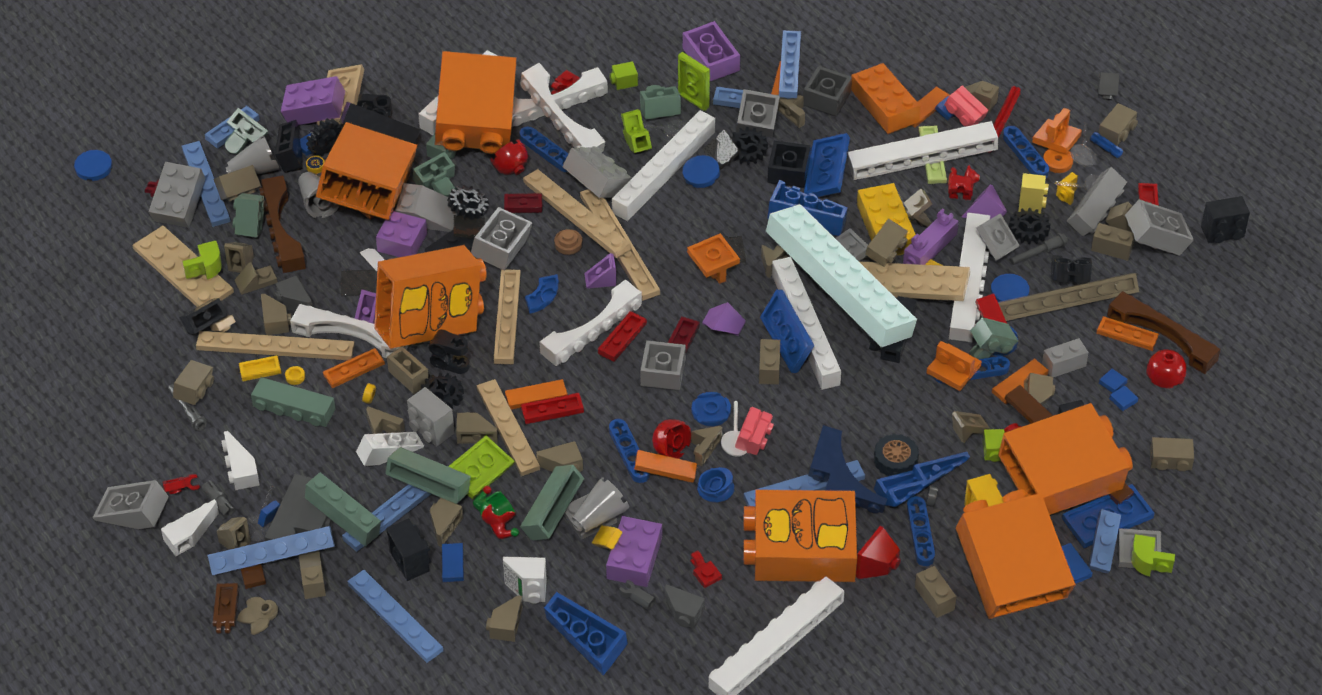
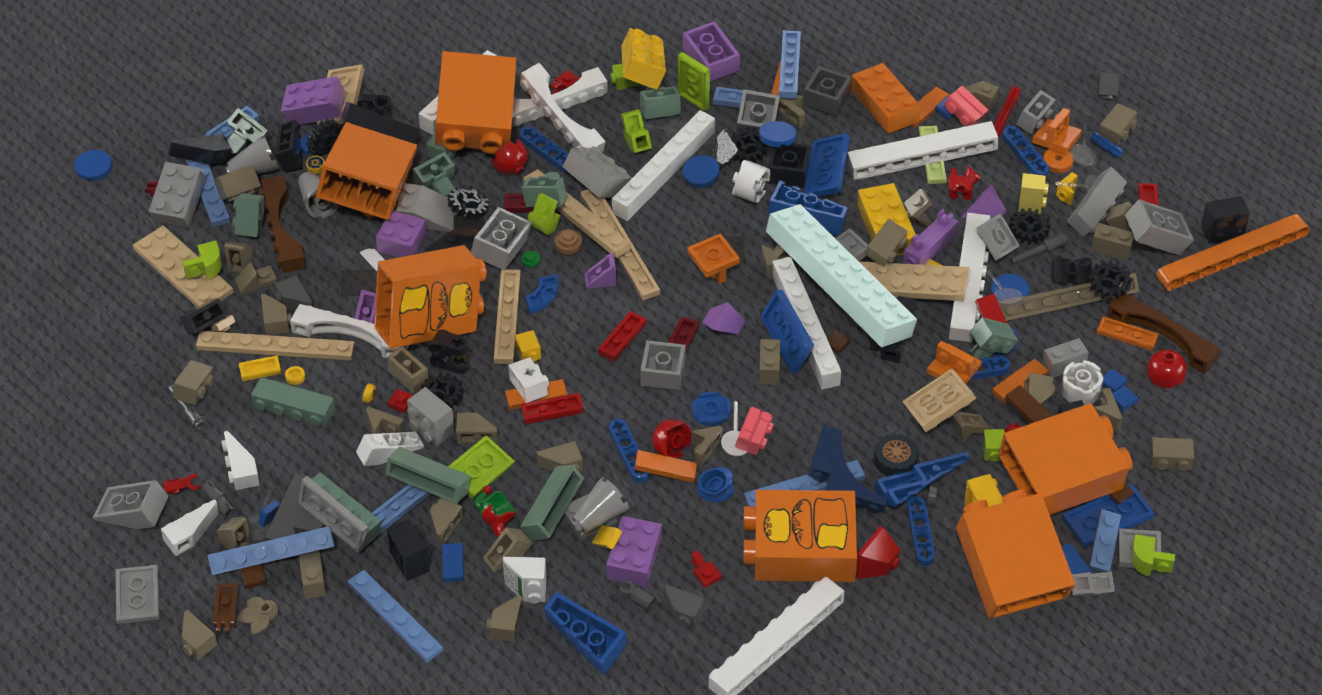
orange tile [323,348,385,388] -> none
tan plate [477,379,540,476] -> none
white arch [540,280,642,366] -> none
dark tan brick [915,566,956,618] -> none
none -> light grey tile [116,565,159,624]
none -> black slope [168,134,231,165]
none -> dark tan slope [182,610,217,660]
none -> light grey tile [298,476,368,553]
none -> red plate [387,389,413,414]
none -> dark tan slope [483,527,533,572]
none -> white brick [508,357,549,403]
none -> yellow brick [515,330,541,362]
none -> green plate [521,251,540,268]
none -> sand green brick [522,172,567,208]
none -> lime brick [528,193,561,235]
none -> yellow brick [621,28,666,90]
none -> white brick [732,160,770,203]
none -> blue tile [759,121,796,147]
none -> reddish brown tile [827,330,851,355]
none -> tan plate [902,368,976,432]
none -> clear piece [986,270,1022,306]
none -> light grey brick [1016,90,1055,134]
none -> white brick [1061,360,1103,405]
none -> light grey slope [1072,571,1115,596]
none -> black gear [1089,260,1132,300]
none -> dark tan slope [1094,388,1122,431]
none -> orange beam [1156,214,1310,291]

